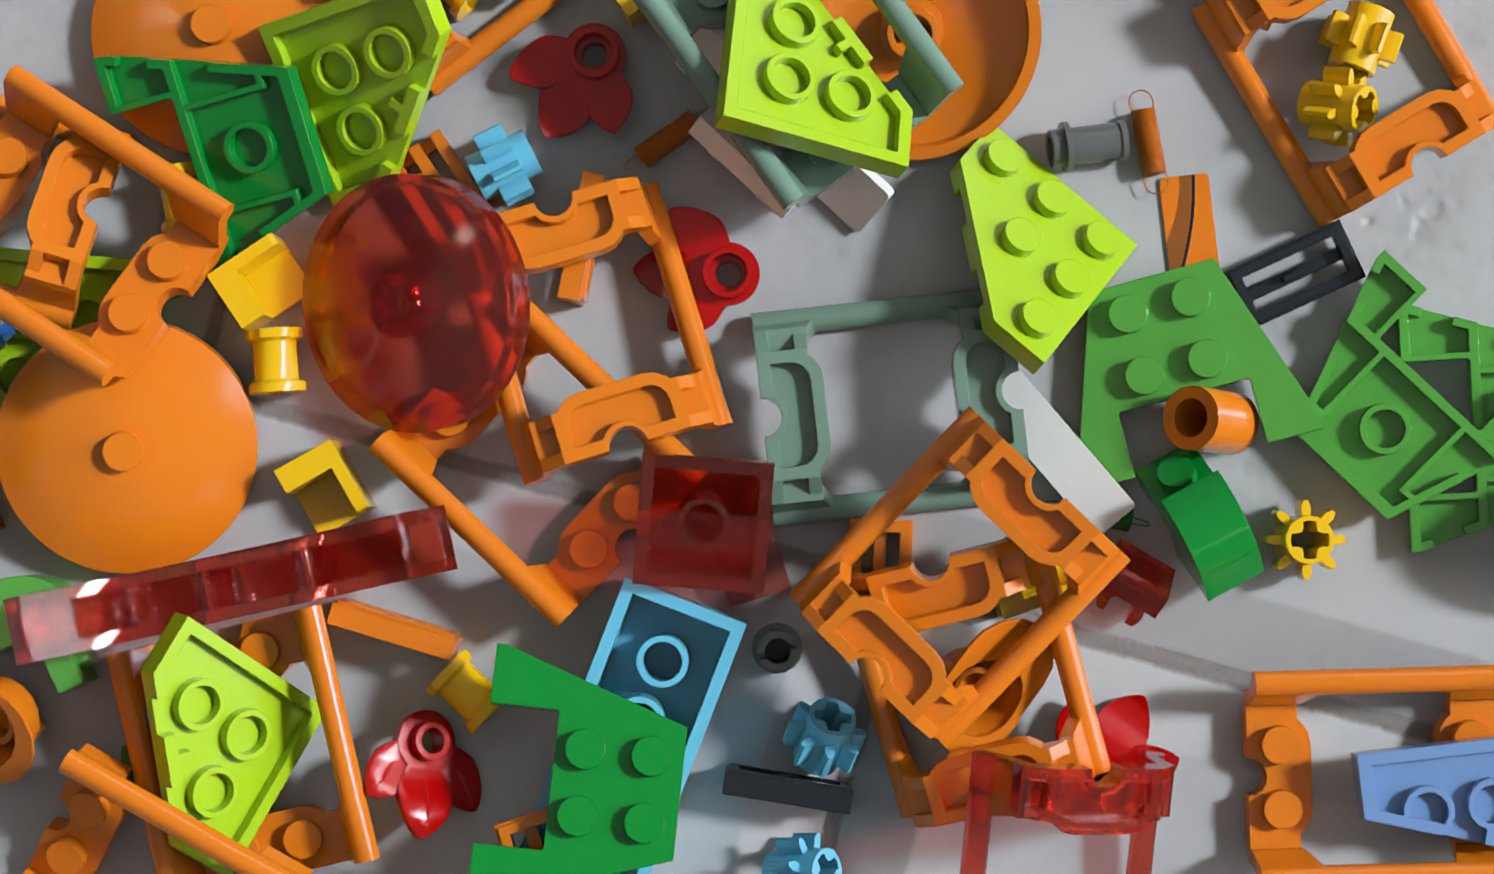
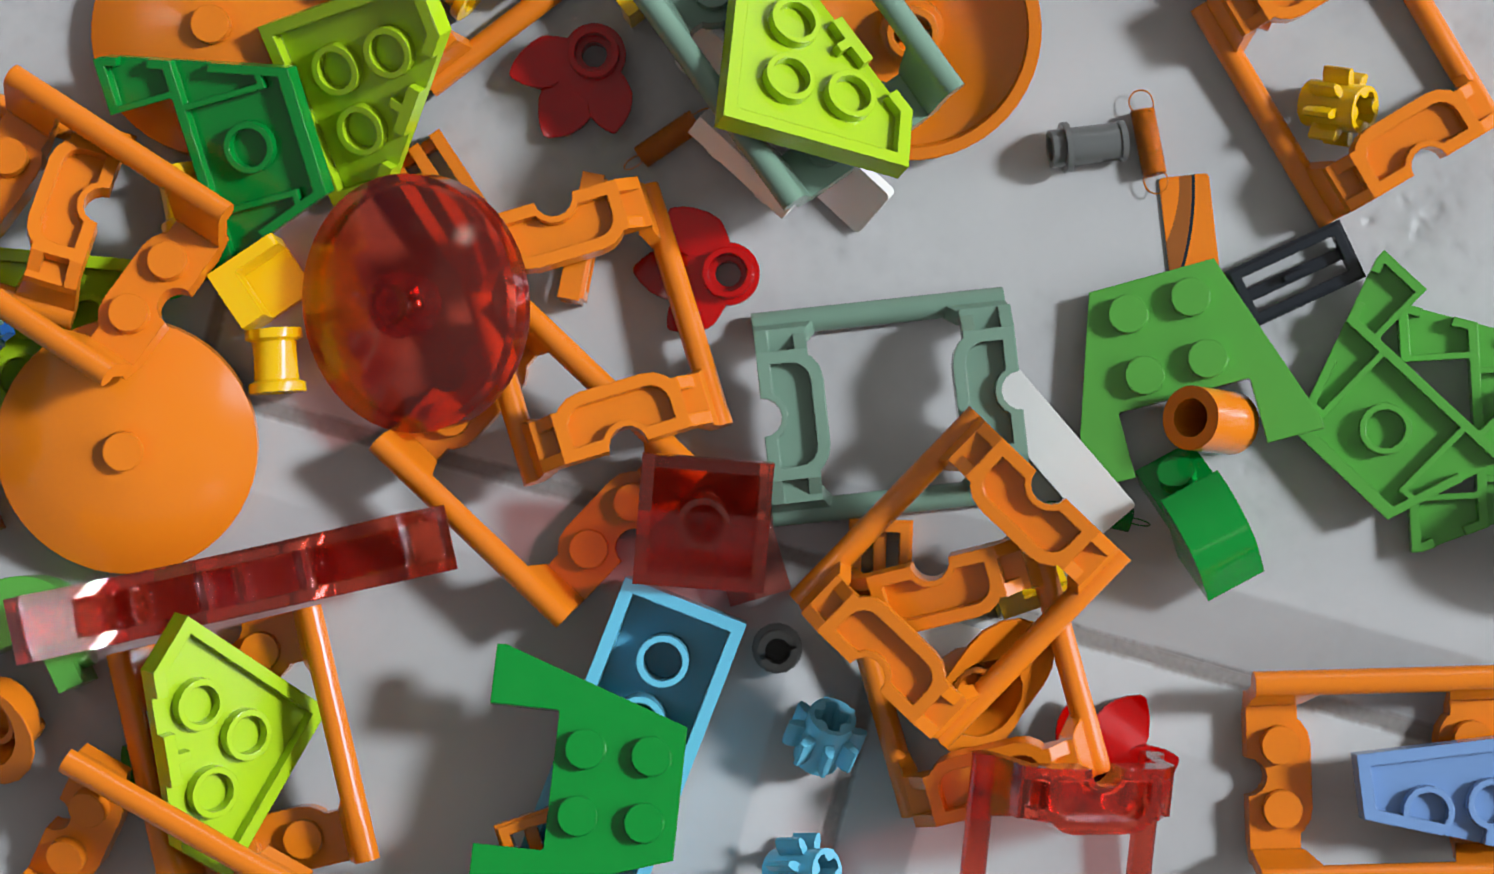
yellow panel [274,439,377,536] -> none
orange tile [326,597,463,661] -> none
red plate [364,710,482,840] -> none
yellow bush [426,649,499,734] -> none
medium azure gear [465,123,543,206] -> none
black tile [722,763,854,815] -> none
lime plate [950,128,1137,375] -> none
clear red tile [1096,538,1175,626] -> none
yellow gear [1260,500,1346,580] -> none
yellow gear [1318,0,1405,78] -> none

